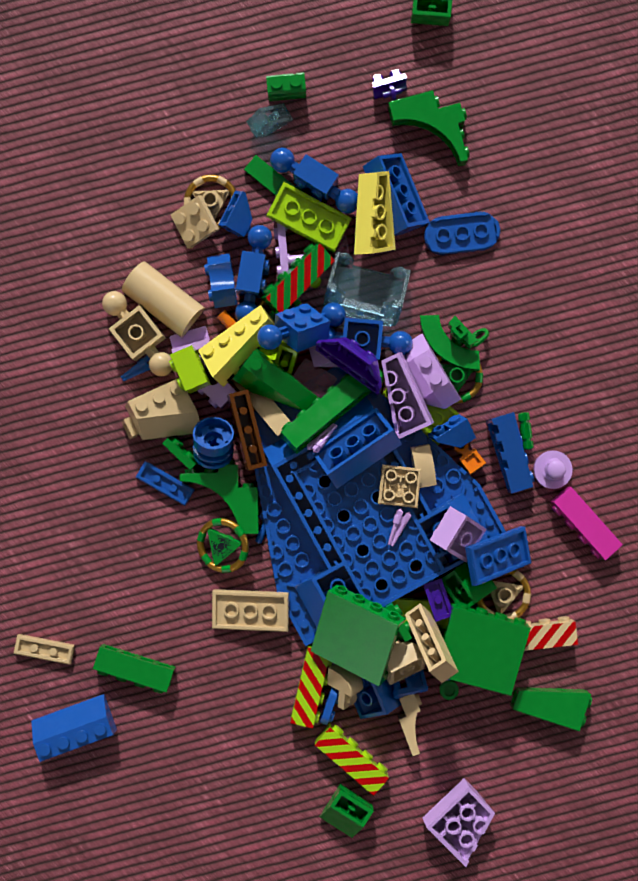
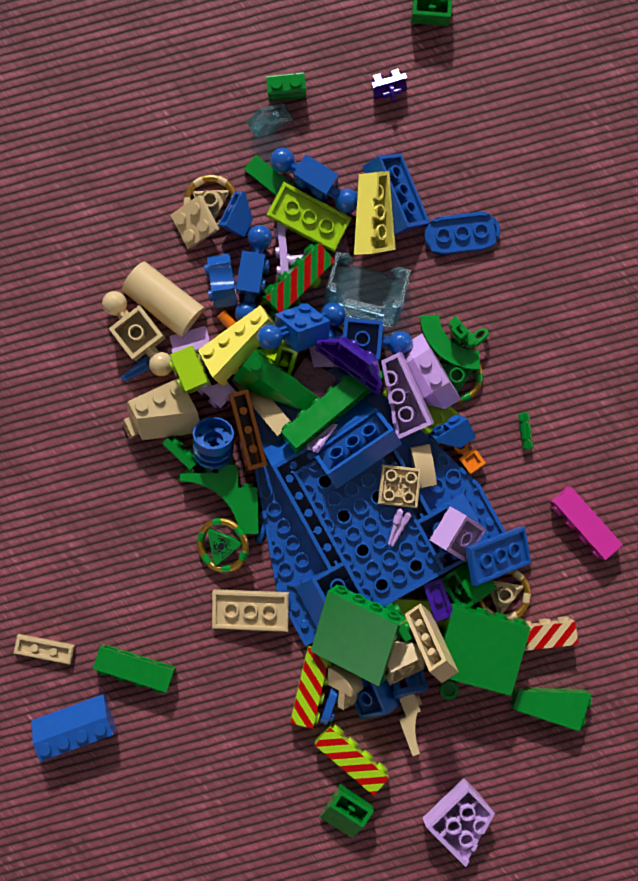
blue tile [136,461,195,506] -> none
green arch [387,90,470,167] -> none
blue wedge [486,412,535,494] -> none
lavender plate [533,451,572,489] -> none

